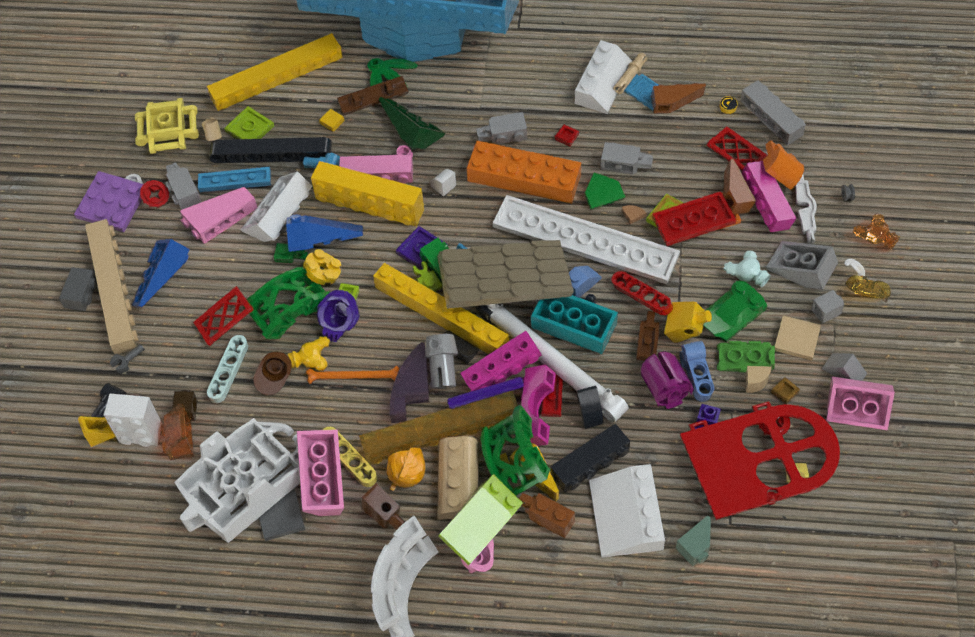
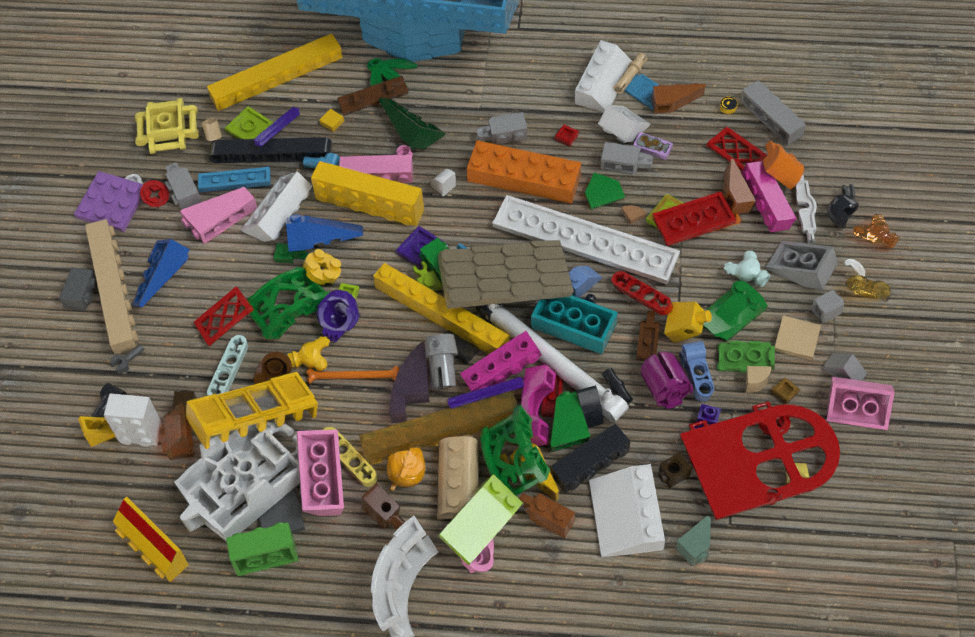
none -> yellow slope [113,497,189,582]
none -> yellow window [186,372,318,449]
none -> bright green brick [226,522,299,576]
none -> dark purple axle [254,106,300,147]
none -> green slope [550,391,591,453]
none -> white slope [598,105,650,143]
none -> black pin [602,368,633,405]
none -> tile [633,132,673,160]
none -> dark brown brick [658,452,692,488]
none -> black helmet [827,194,859,229]

